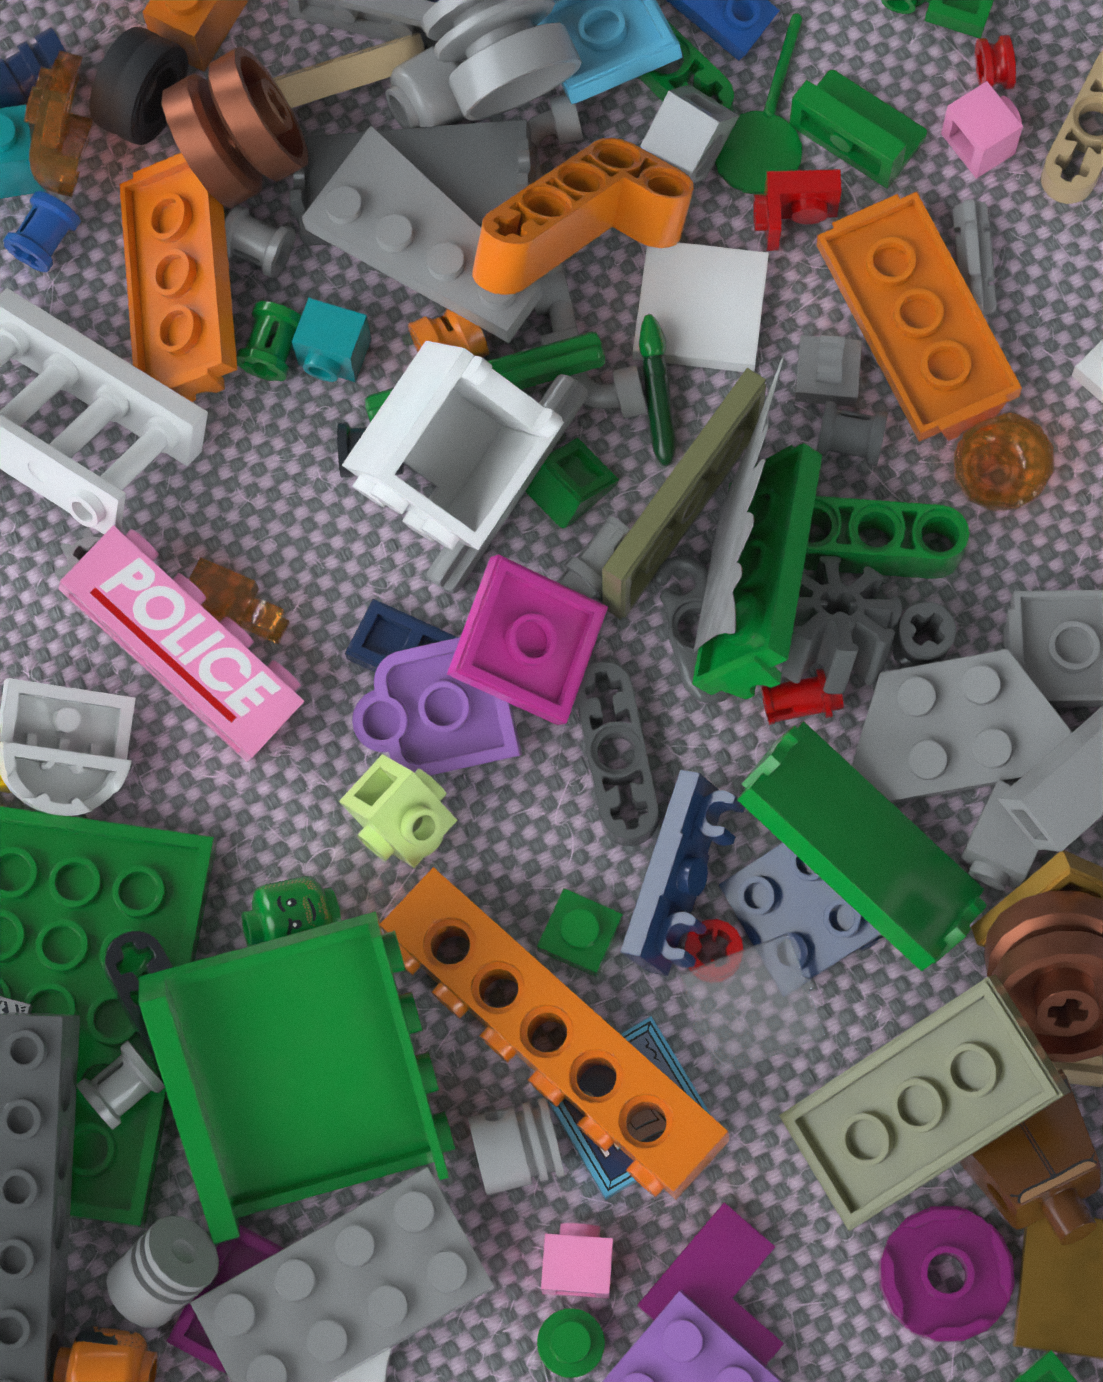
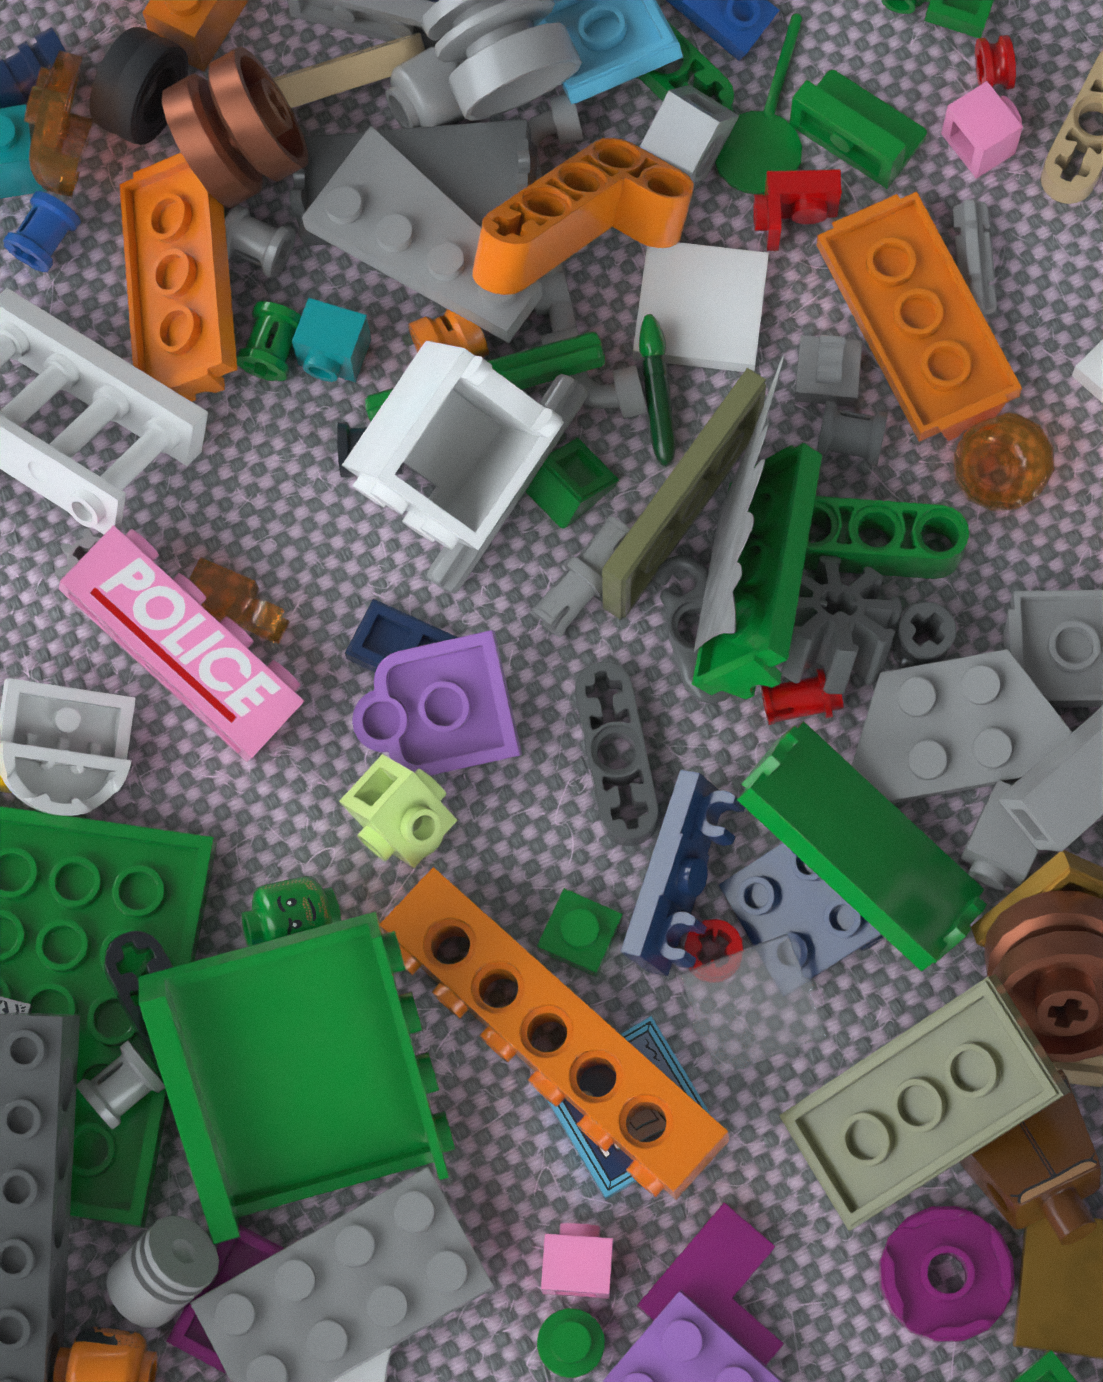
dark pink tile [447,554,608,725] -> none
light grey piece [468,1098,565,1196] -> none

